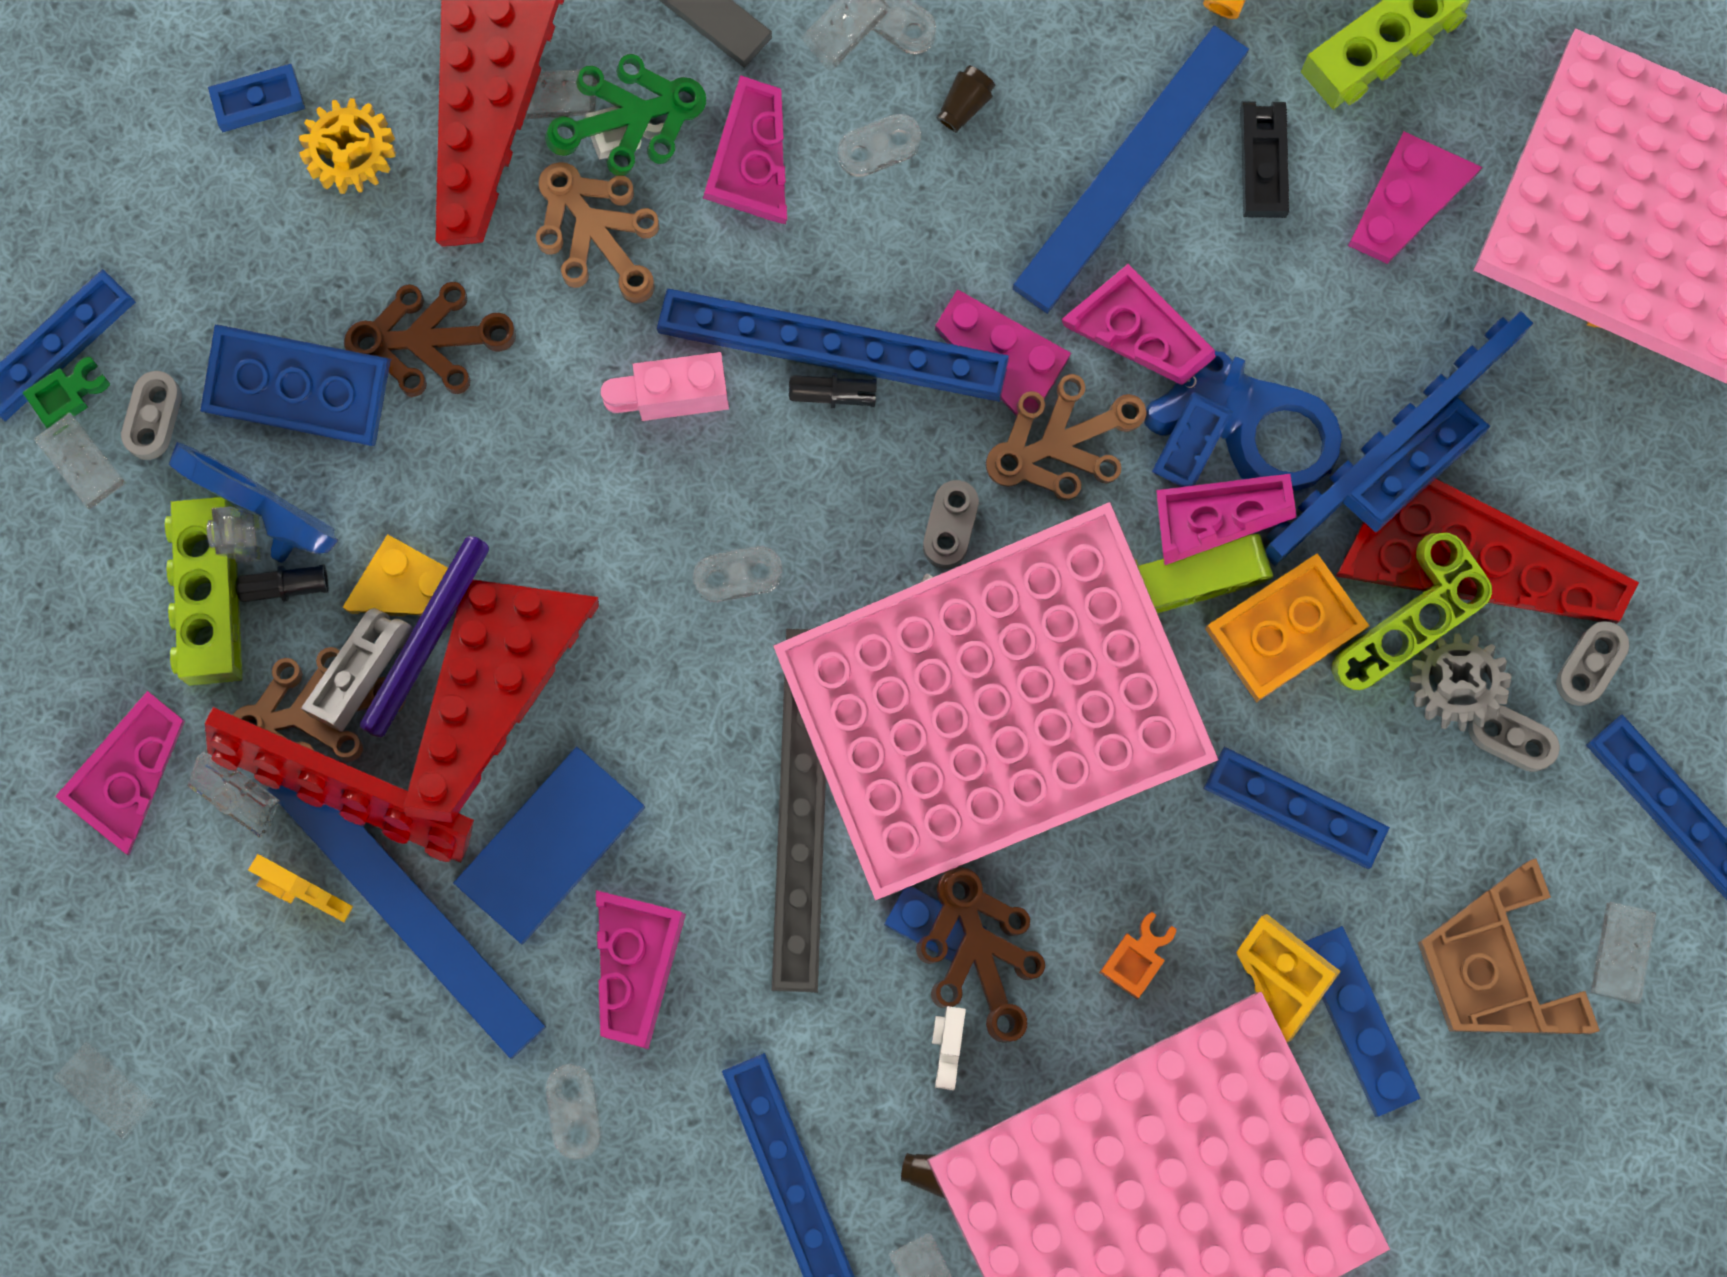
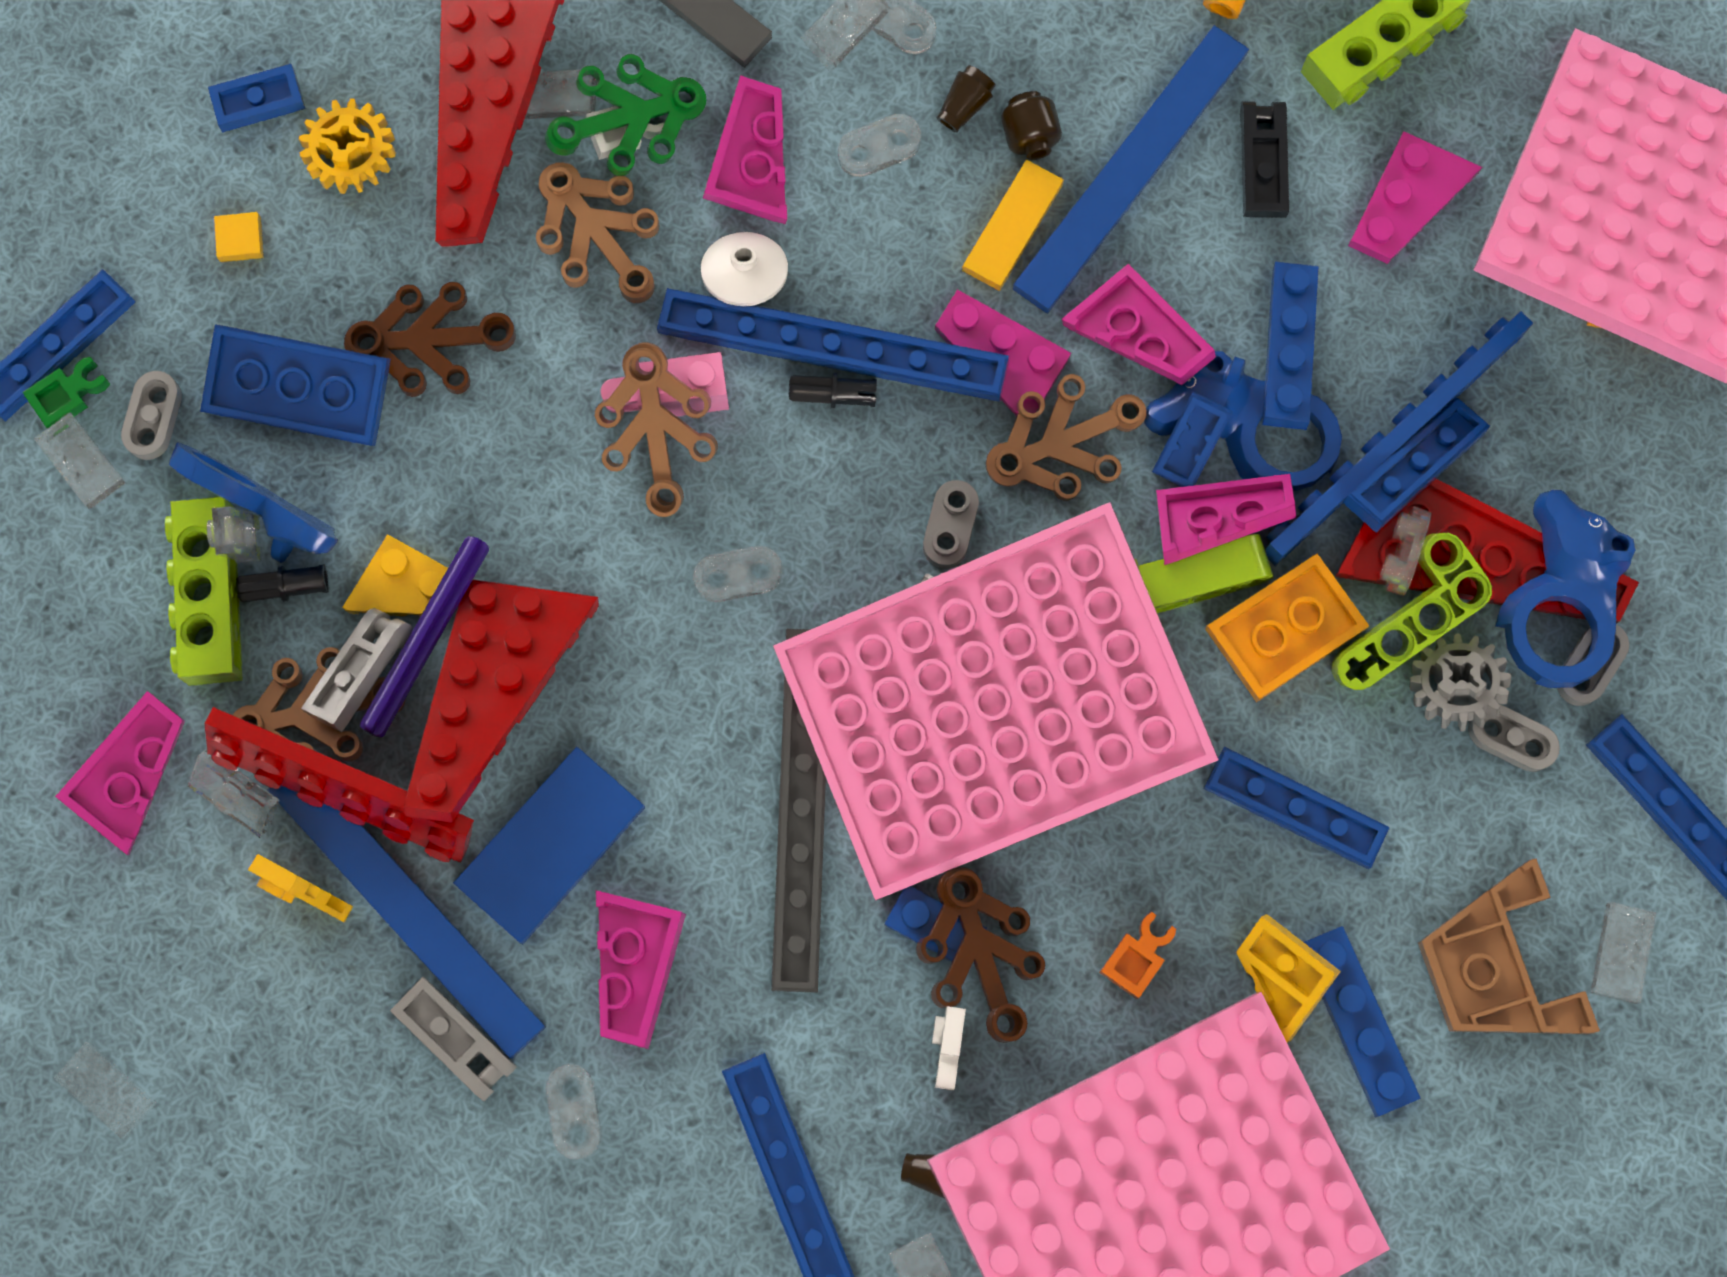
none -> yellow tile [214,212,264,262]
none -> light grey plate [390,977,517,1102]
none -> medium nougat plant [595,342,718,517]
none -> white dish [701,232,788,306]
none -> yellow tile [962,159,1064,291]
none -> dark brown head [1001,91,1062,160]
none -> blue plate [1262,261,1319,430]
none -> clear plate [1380,506,1431,596]
none -> blue animal [1495,490,1636,688]

